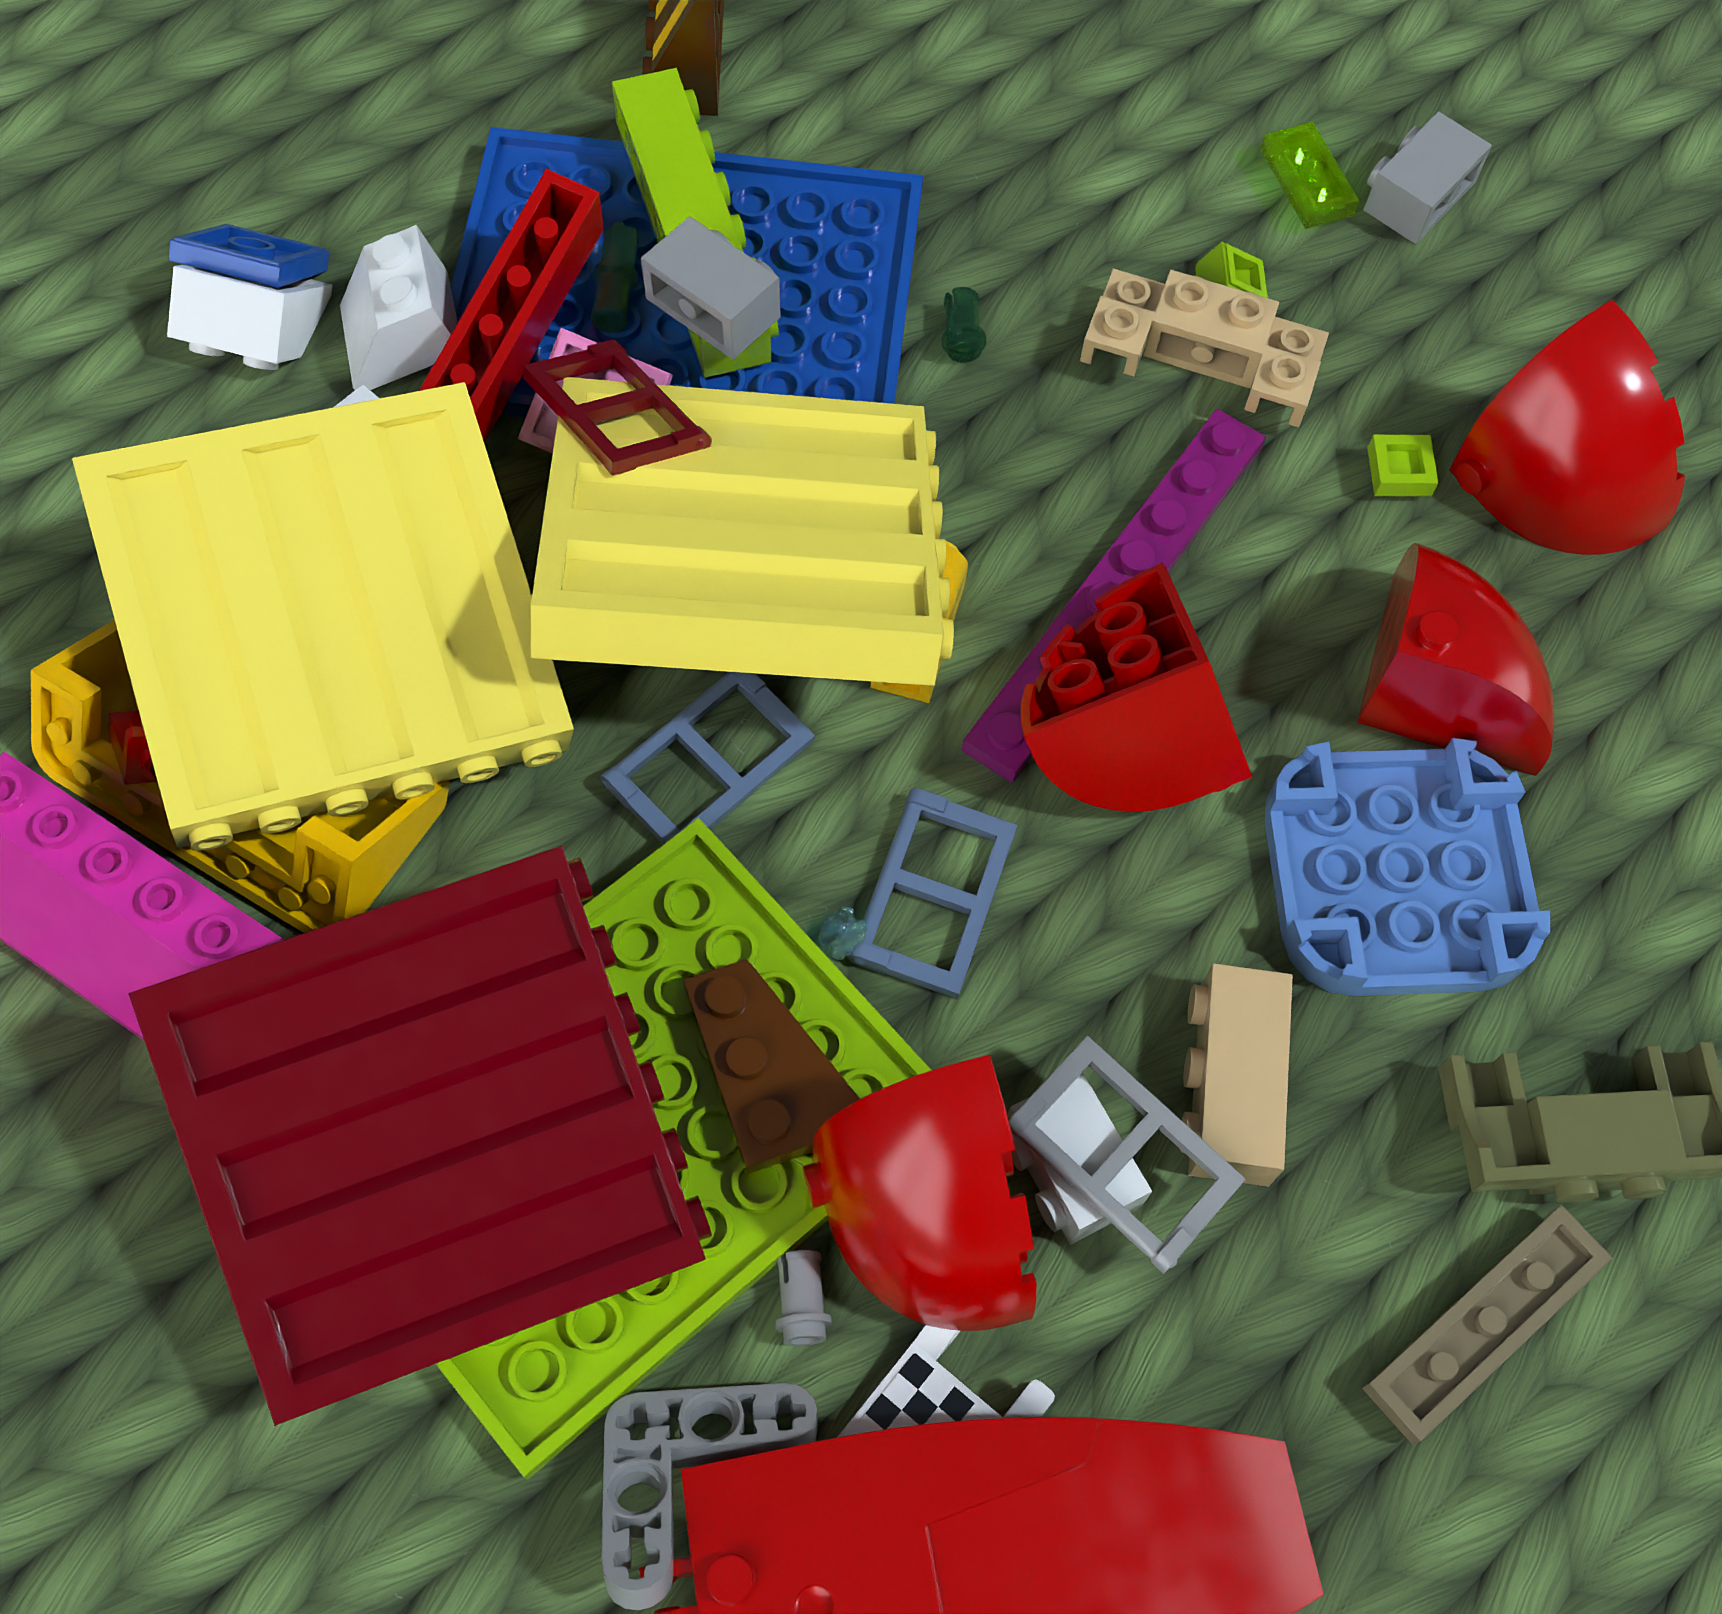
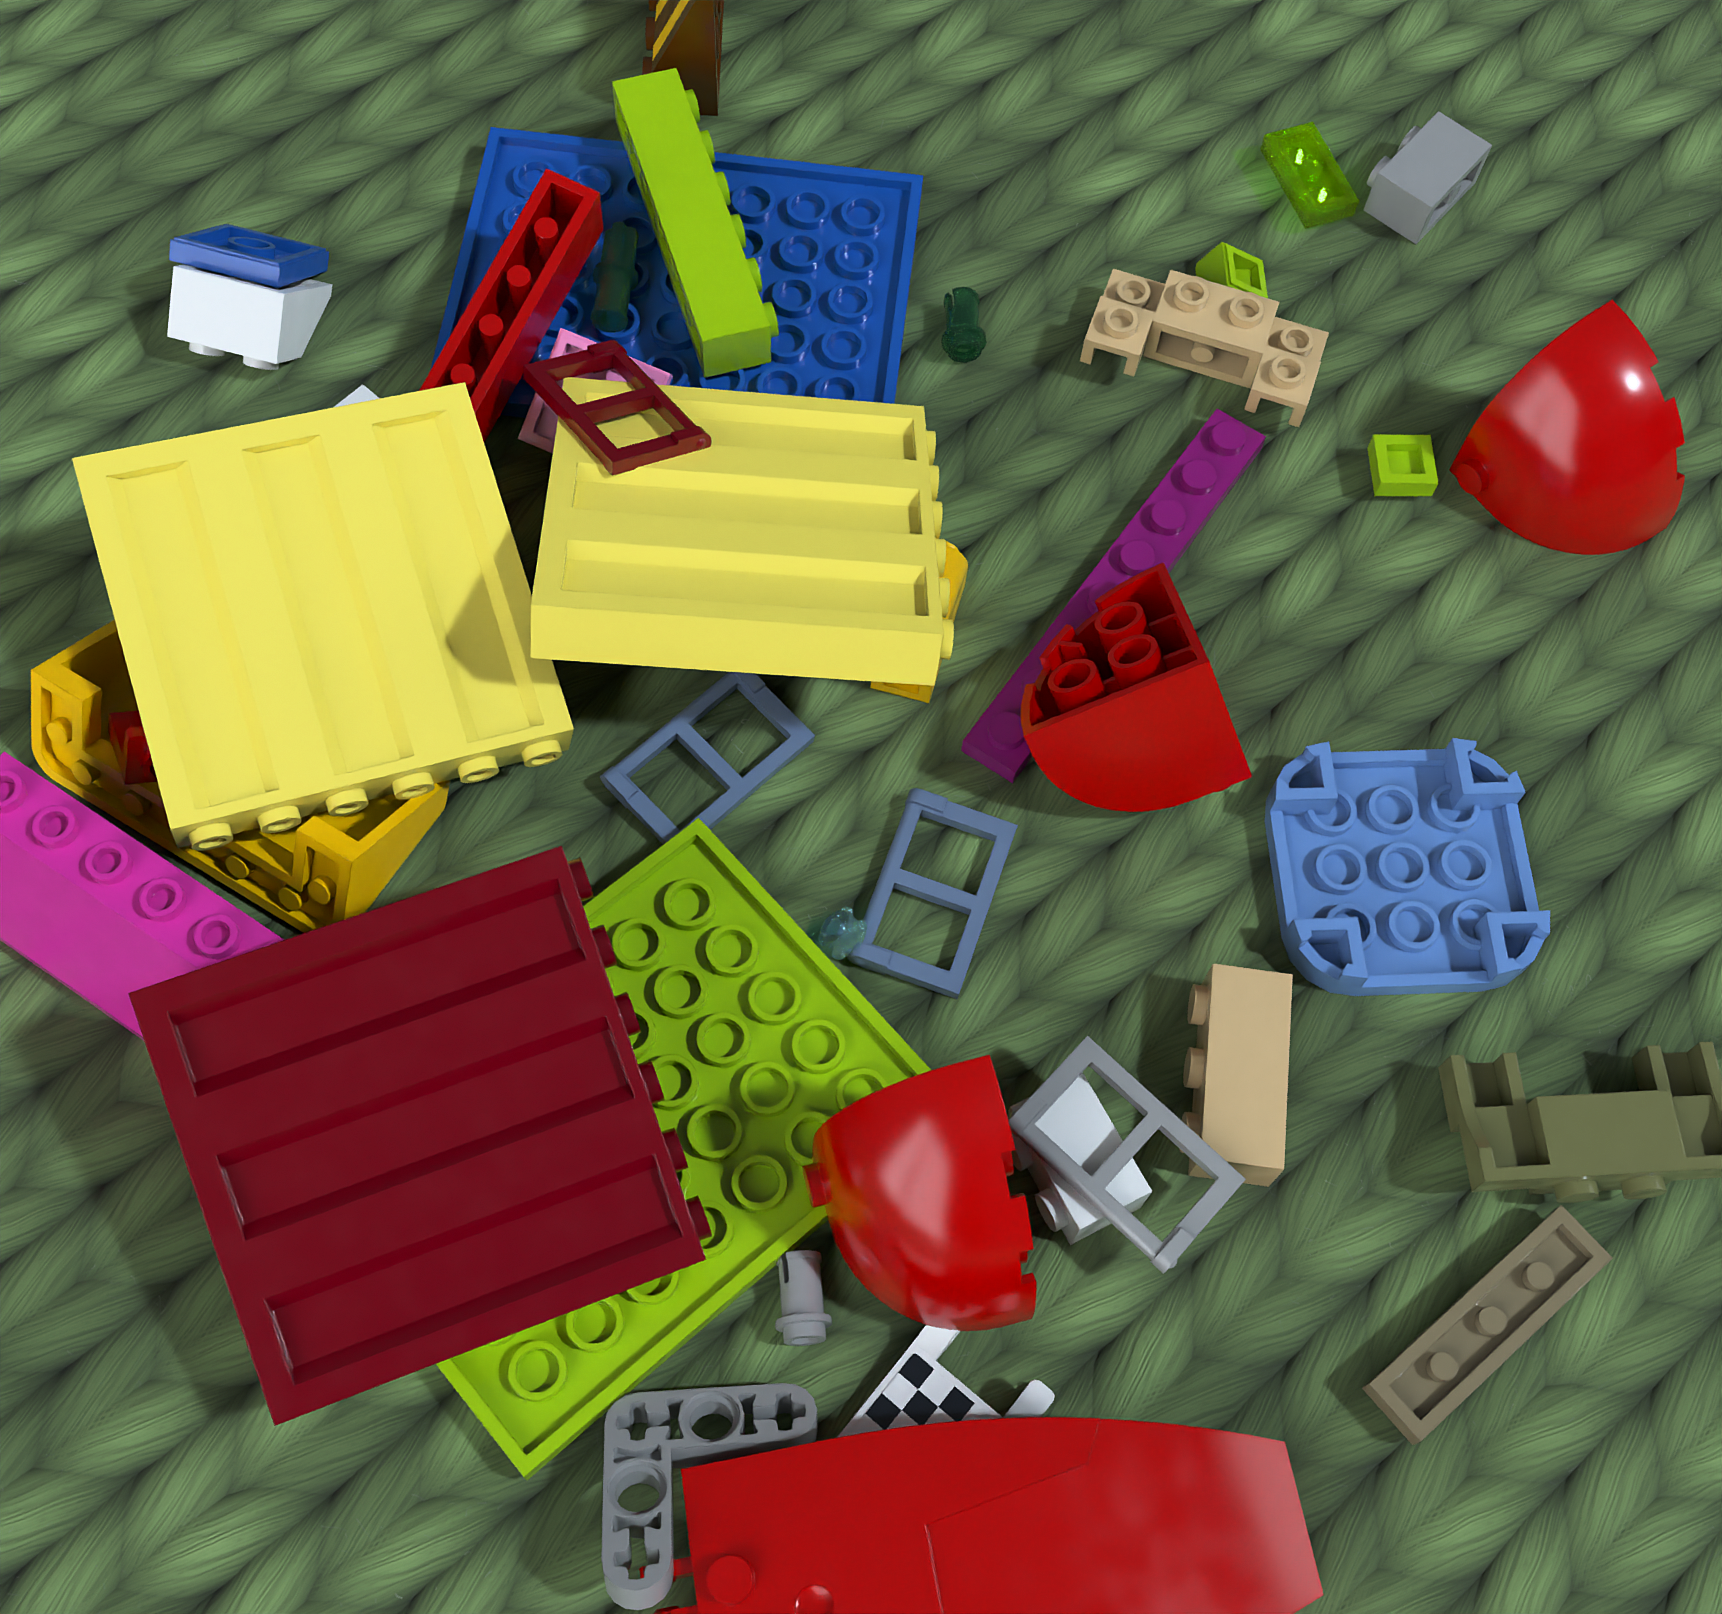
white slope [340,225,458,390] -> none
light grey brick [641,216,781,360] -> none
reddish brown wing [683,959,860,1174] -> none
red brick [1357,543,1554,776] -> none

